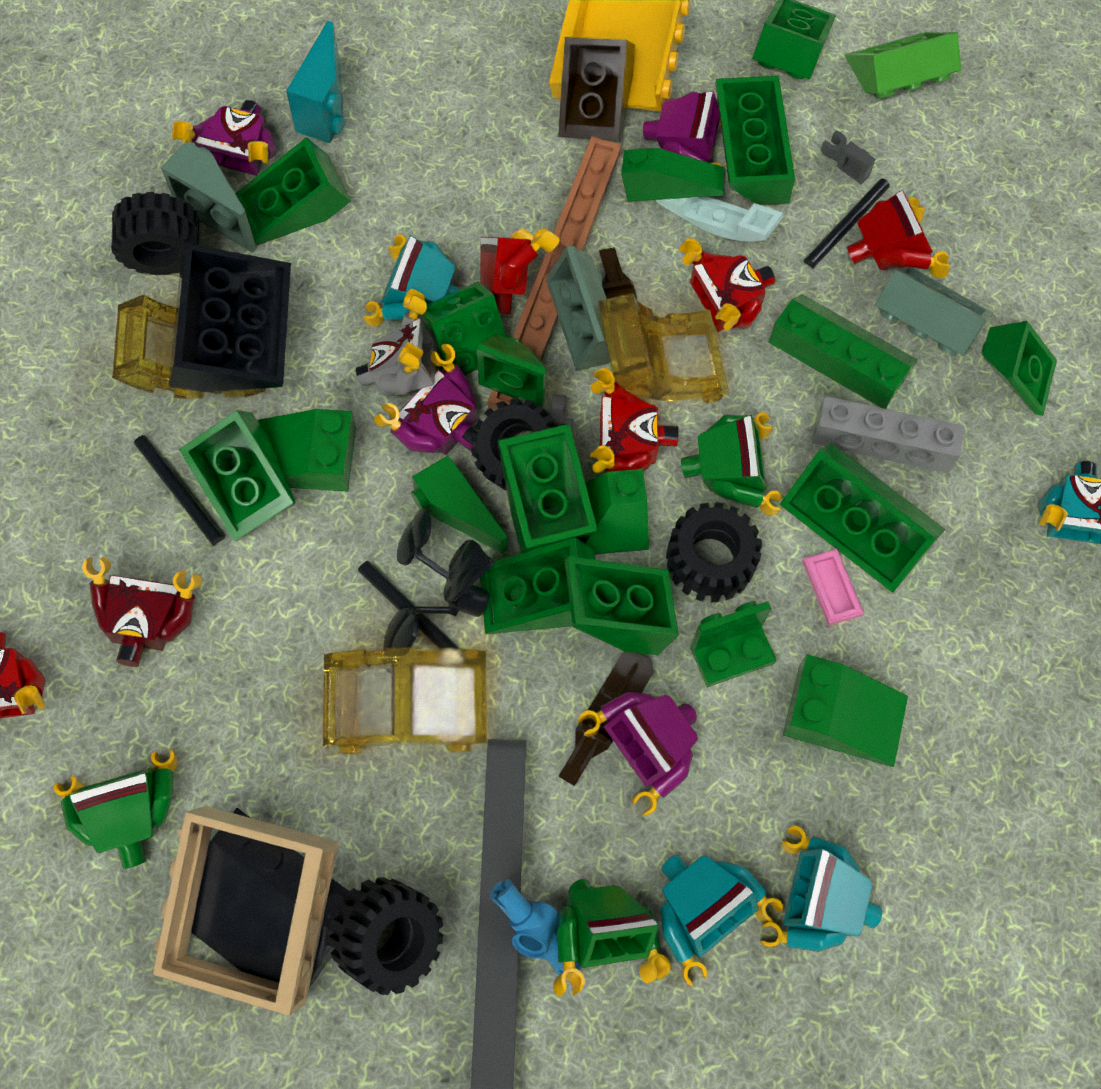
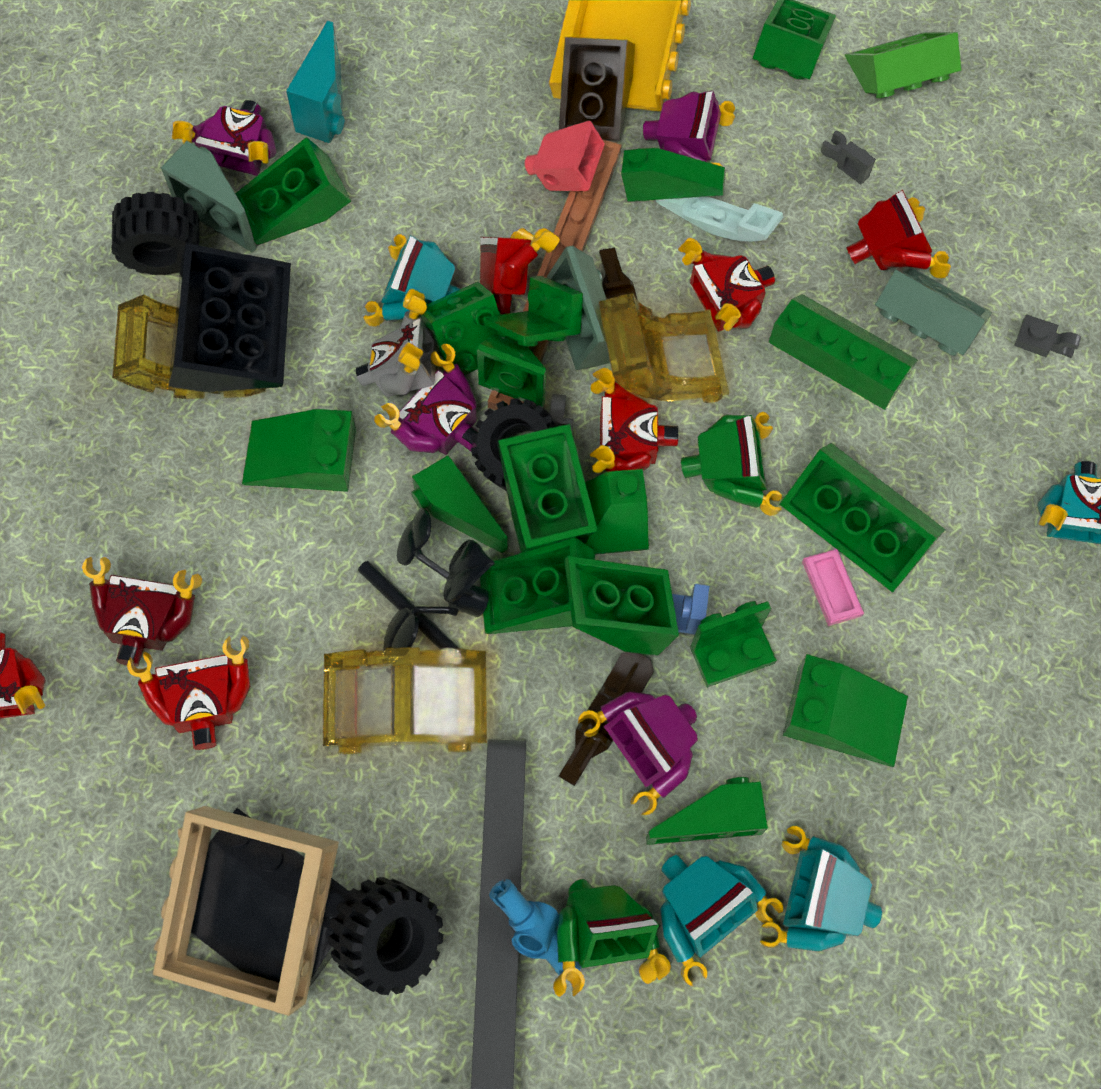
green torso [53,749,178,869] -> none
black bar [134,435,224,546] -> none
green slope [179,410,296,541] -> none
black tyre [666,502,762,603] -> none
green slope [715,75,795,205] -> none
black bar [804,178,890,269] -> none
light grey brick [812,396,964,474] -> none
green slope [982,321,1057,416] -> none
none -> torso [127,636,250,750]
none -> green bracket [485,276,583,346]
none -> coral torso [525,121,605,191]
none -> green slope [646,777,768,845]
none -> medium blue bracket [672,584,710,635]
none -> dark grey plate [1014,314,1081,358]

